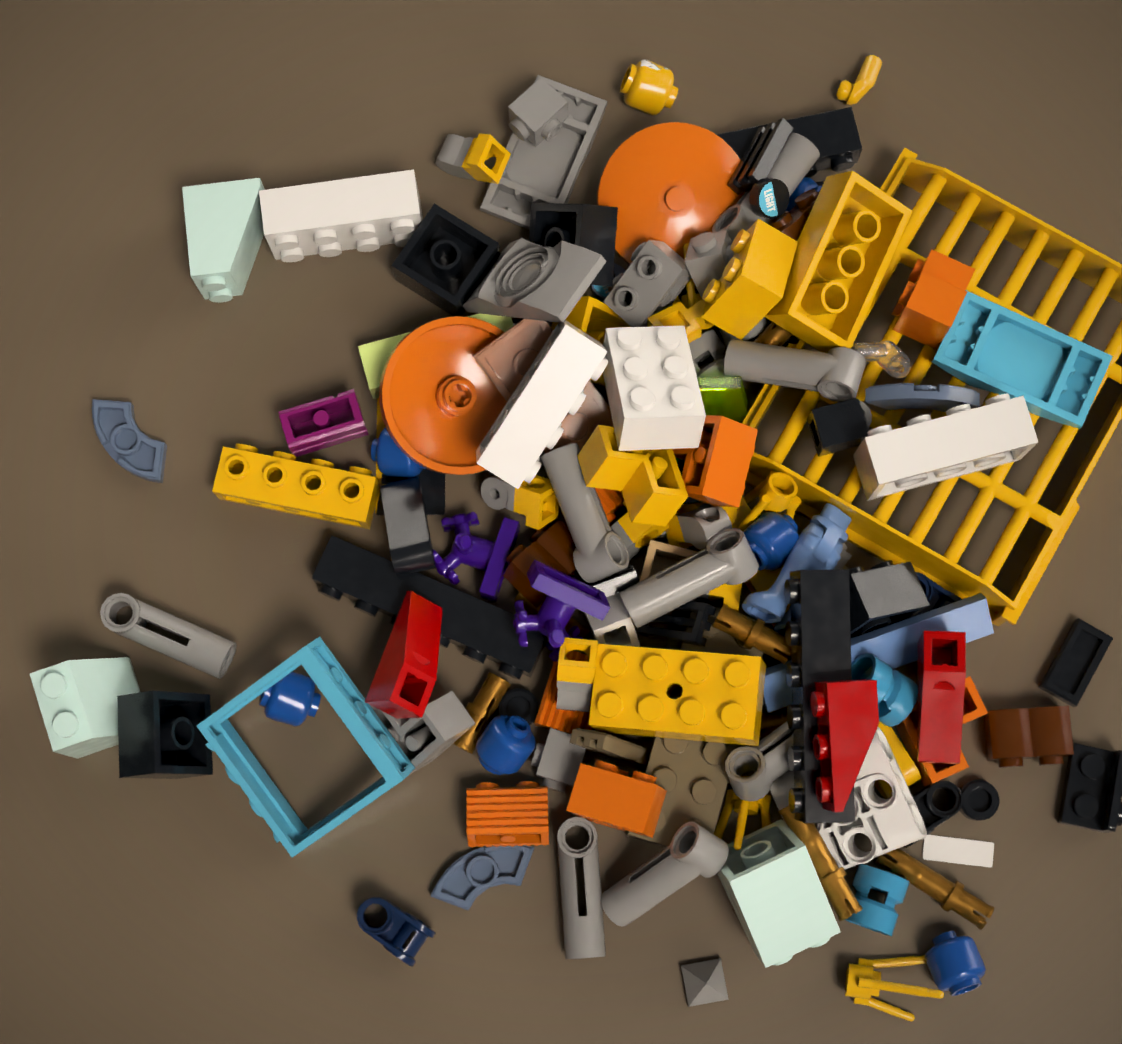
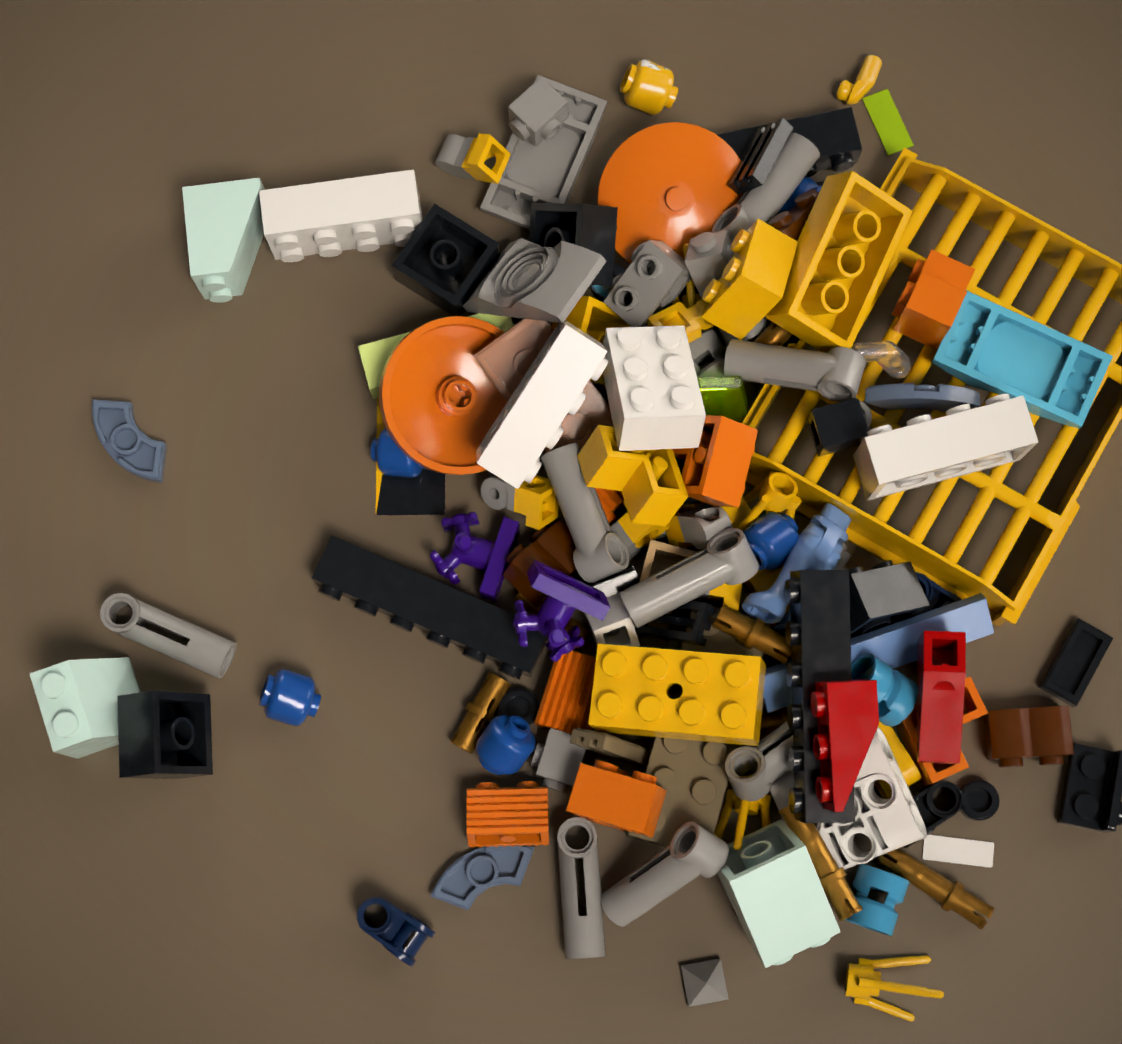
medium azure window [197,636,415,858] -> none
yellow brick [212,443,380,530] -> none
magenta brick [278,389,369,457] -> none
red slope [365,591,443,719] -> none
light grey brick [370,691,476,776] -> none
black beam [380,476,436,576] -> none
leg [556,637,598,712] -> none
tile [749,178,789,219] -> none
blue head [925,931,986,996] -> none
none -> lime sticker [862,88,914,156]

